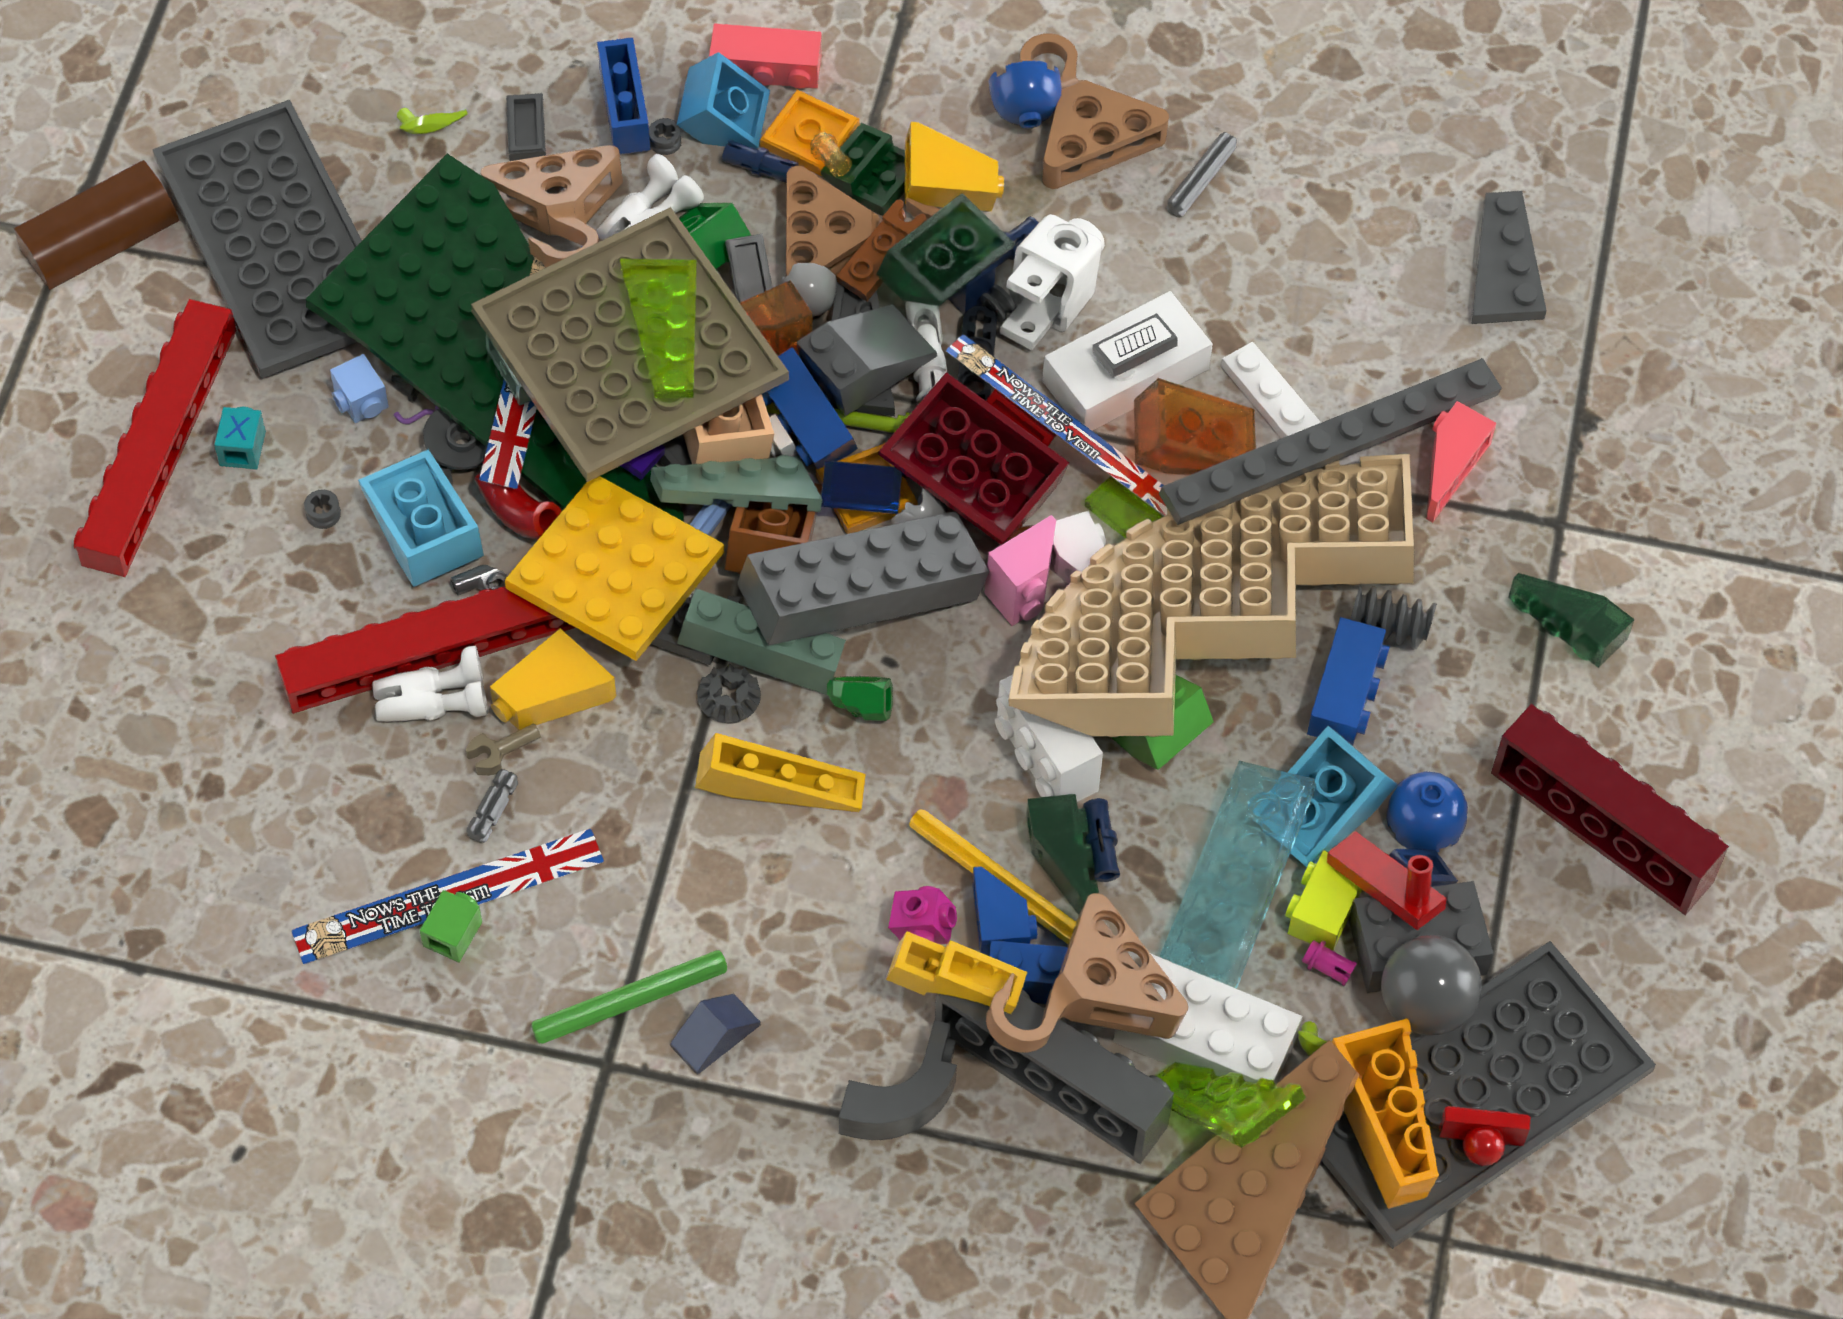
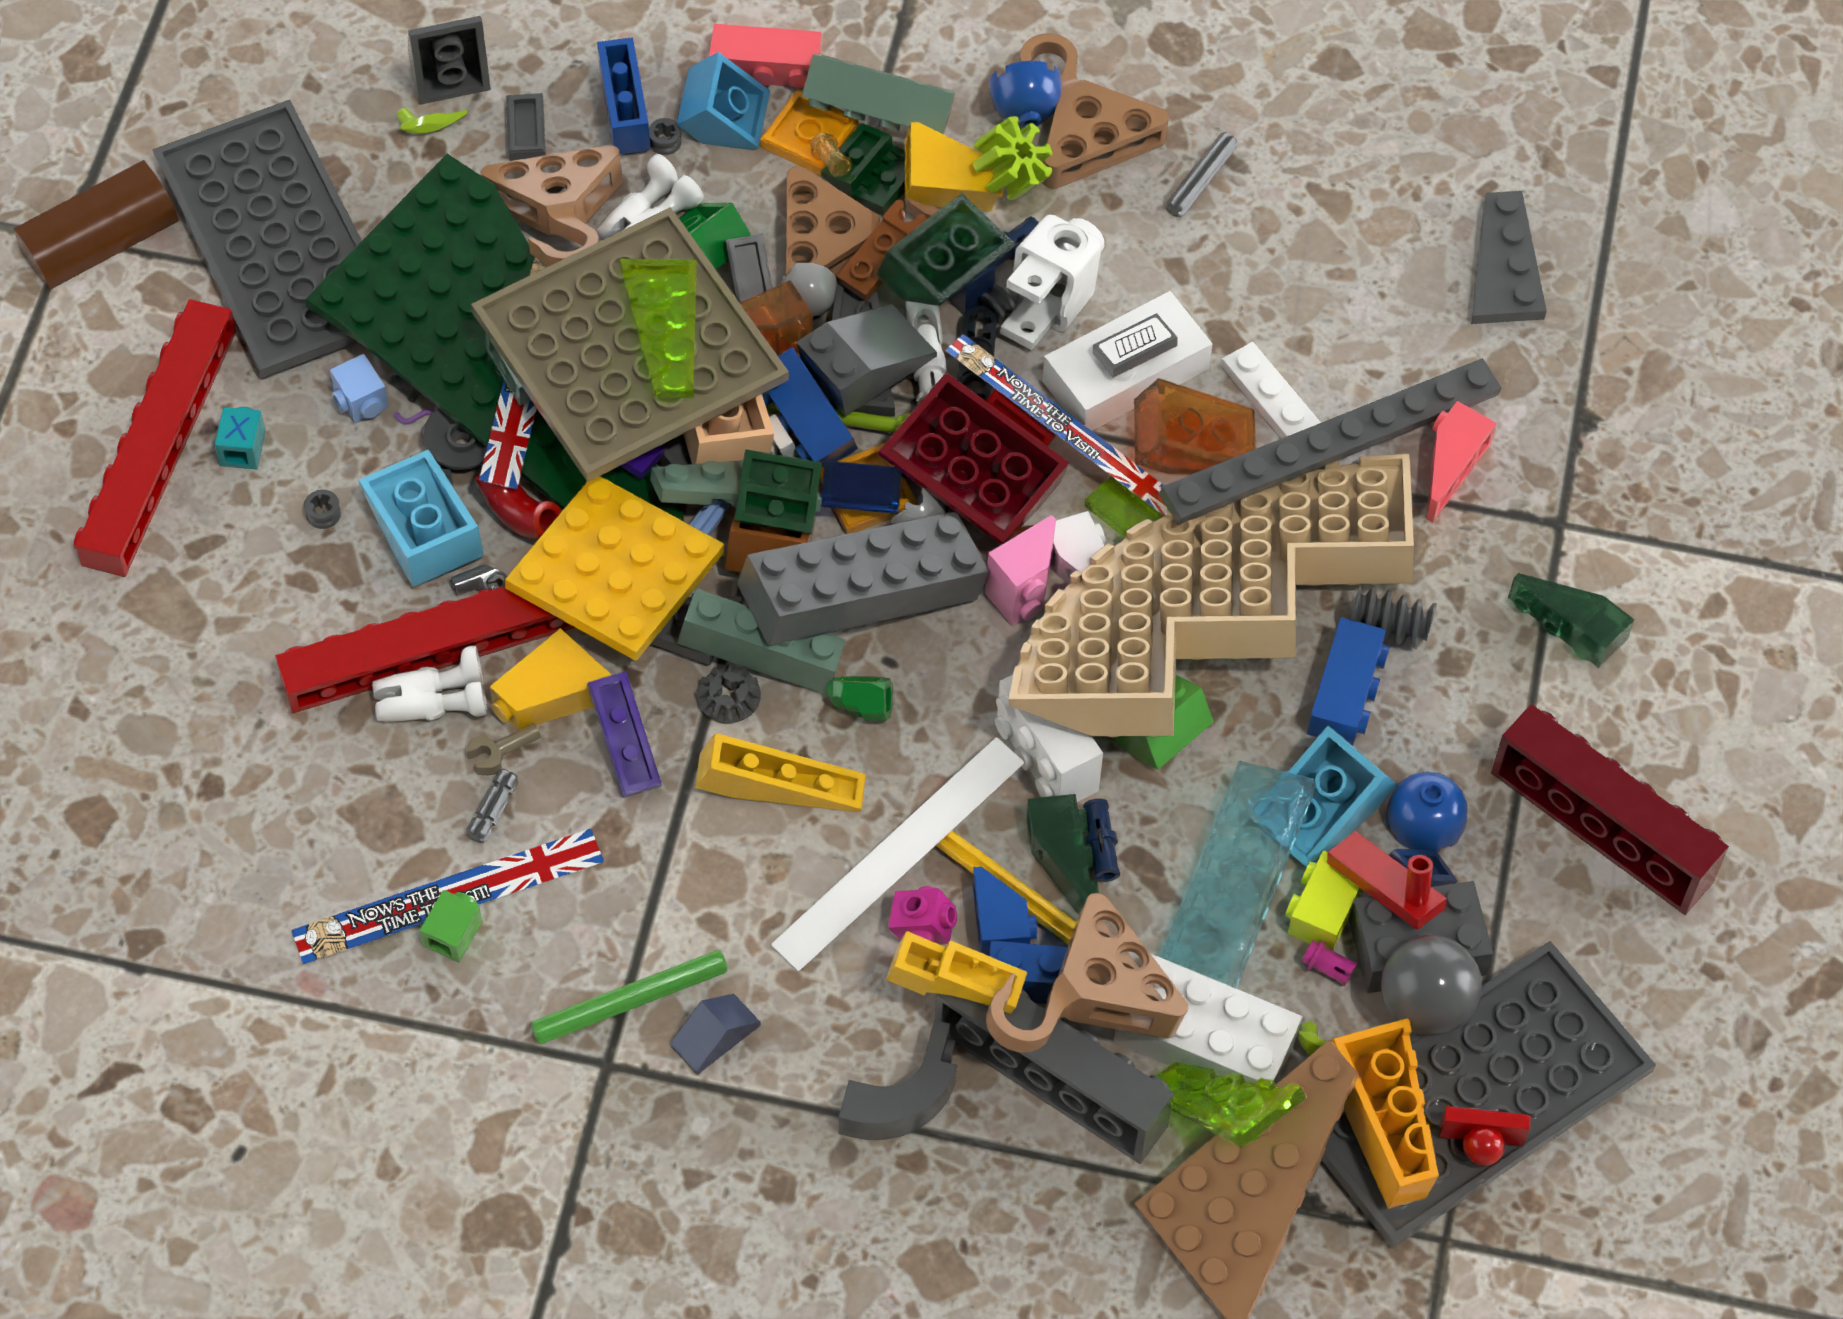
dark blue pin [722,139,799,183] -> none
none -> dark grey slope [408,16,491,105]
none -> dark purple tile [587,671,662,798]
none -> dark green slope [734,449,822,535]
none -> white sticker [771,737,1024,971]
none -> sand green brick [802,53,956,135]
none -> lime gear [973,116,1053,200]

